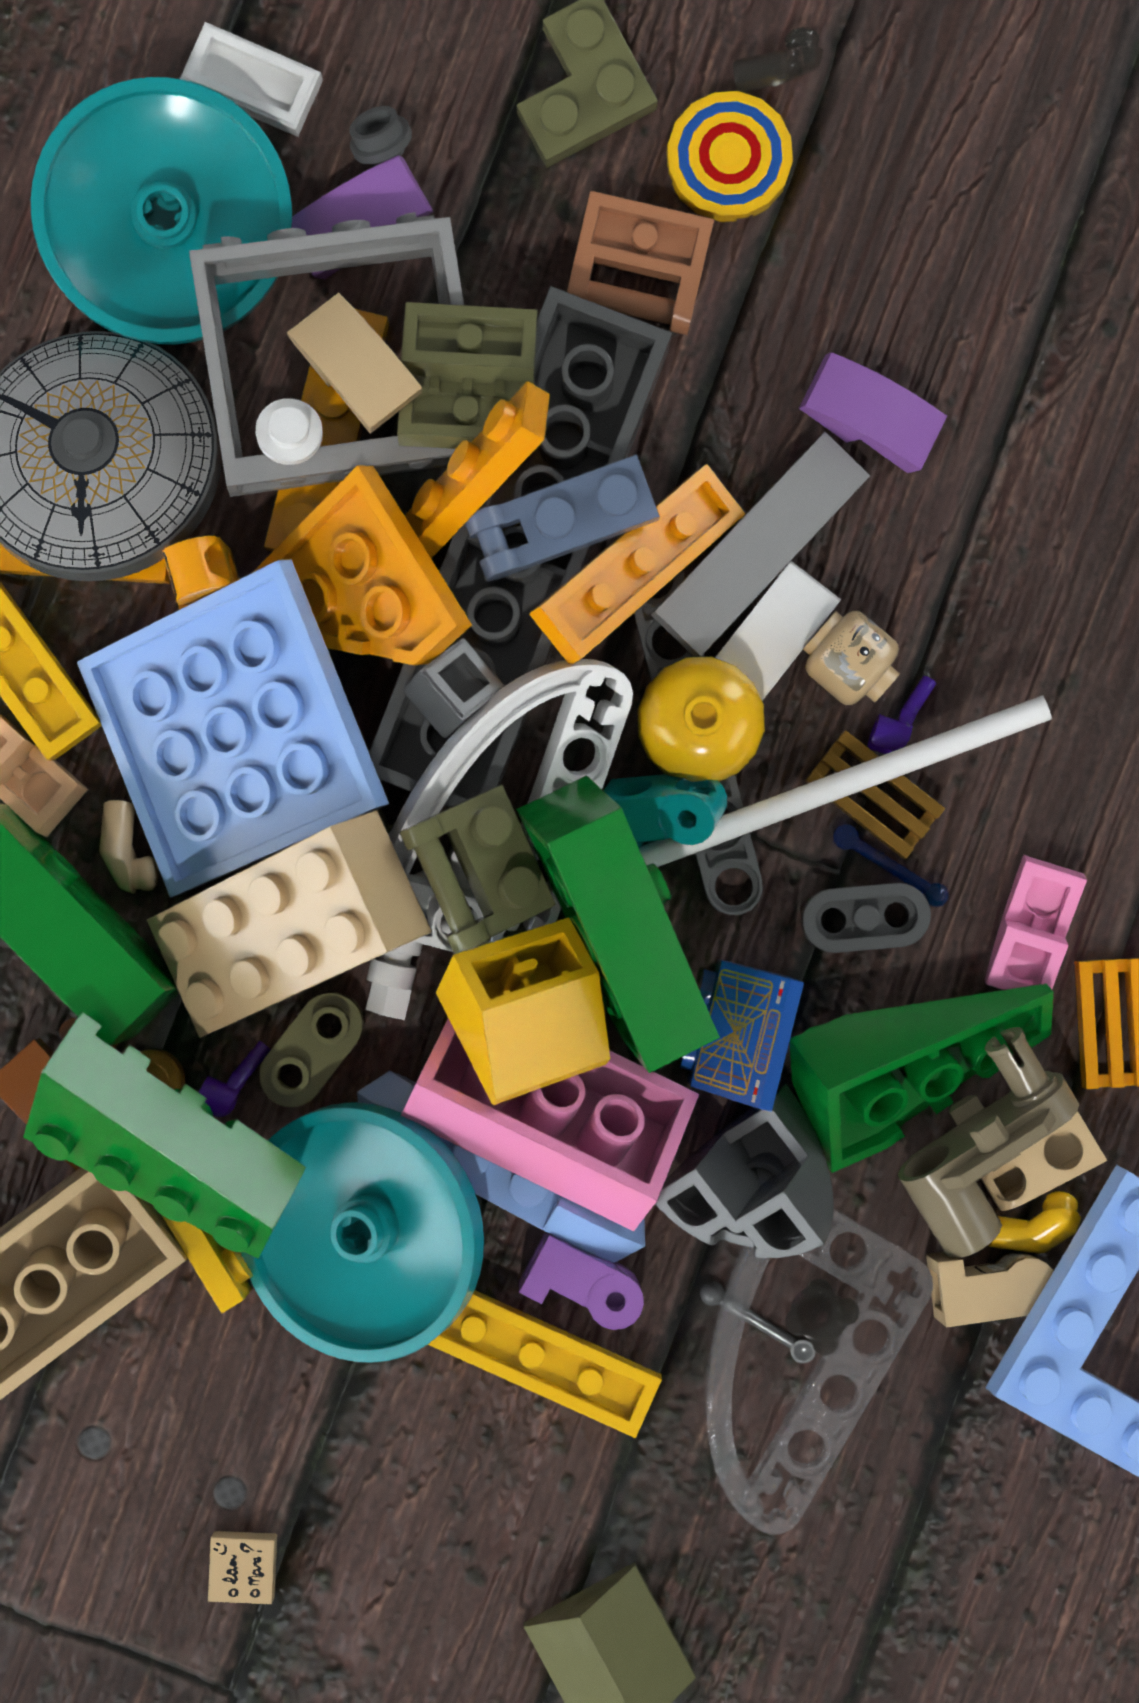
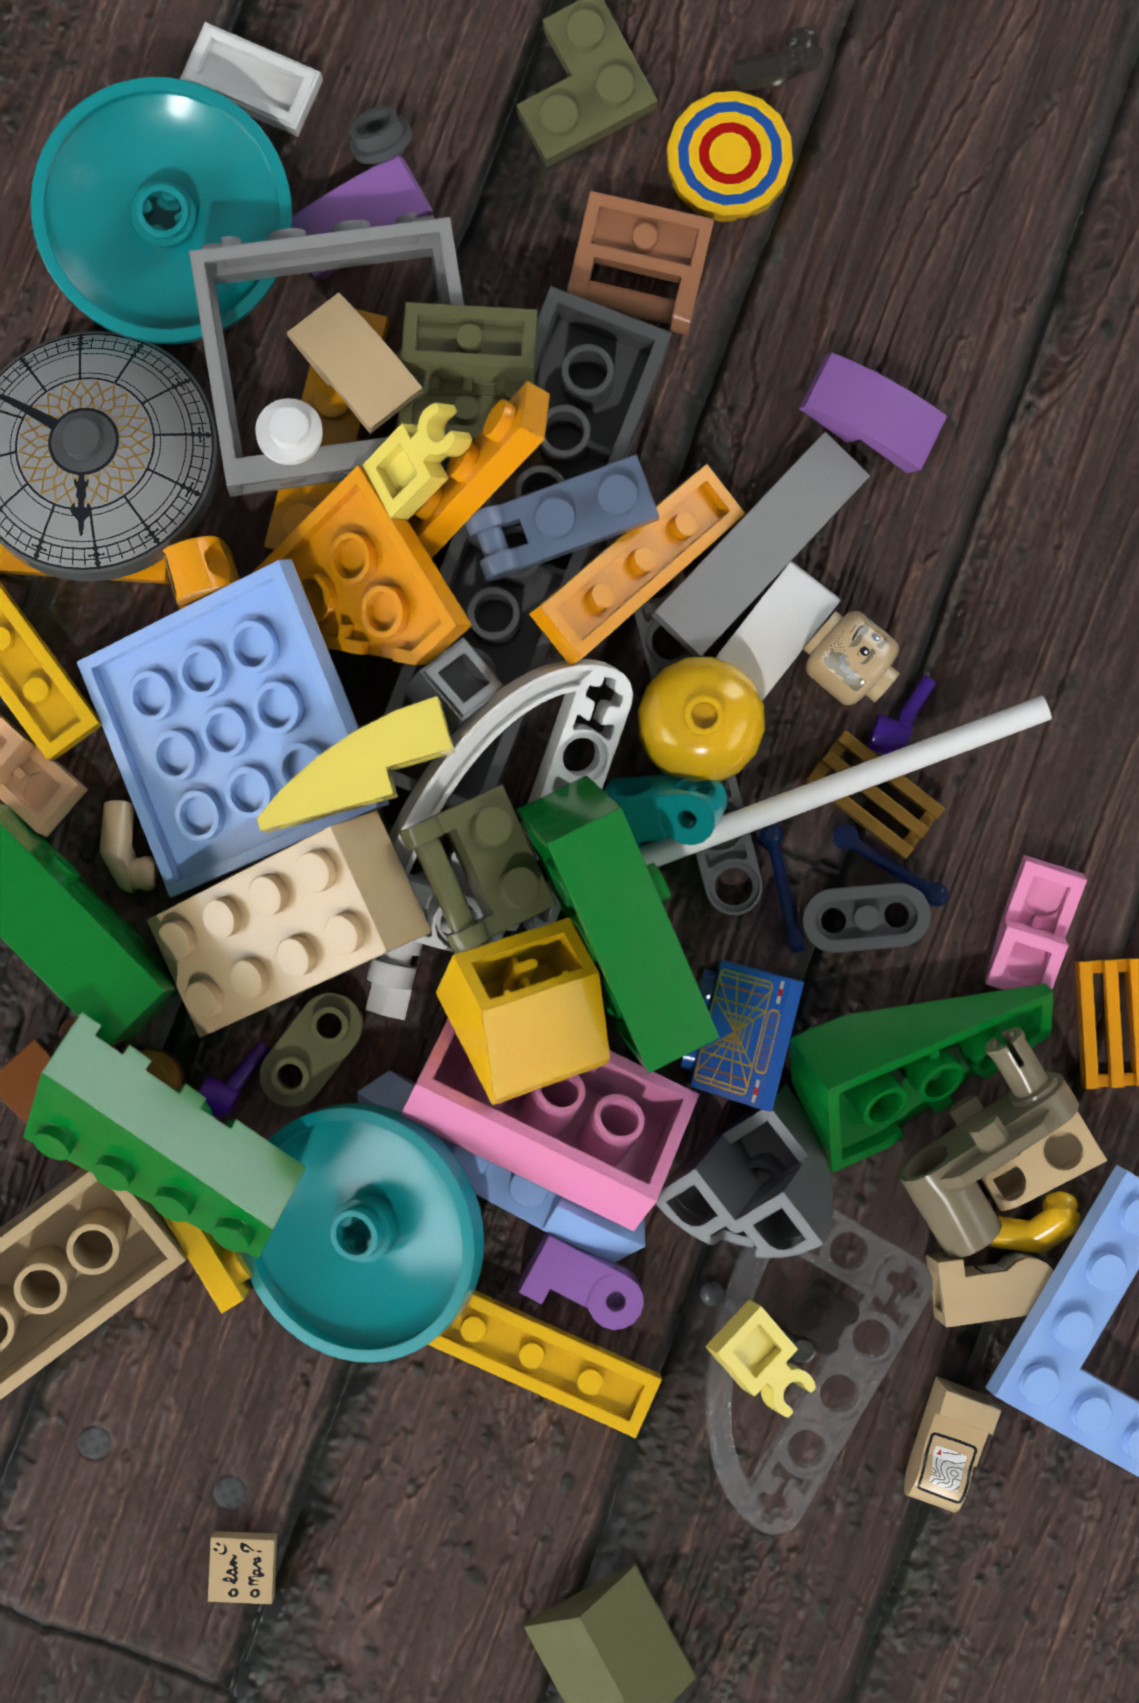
none -> light yellow slope [257,696,455,833]
none -> light yellow plate [362,403,473,519]
none -> light yellow plate [705,1300,816,1418]
none -> clear blue hinge [759,823,804,954]
none -> tan leg [904,1376,1002,1513]

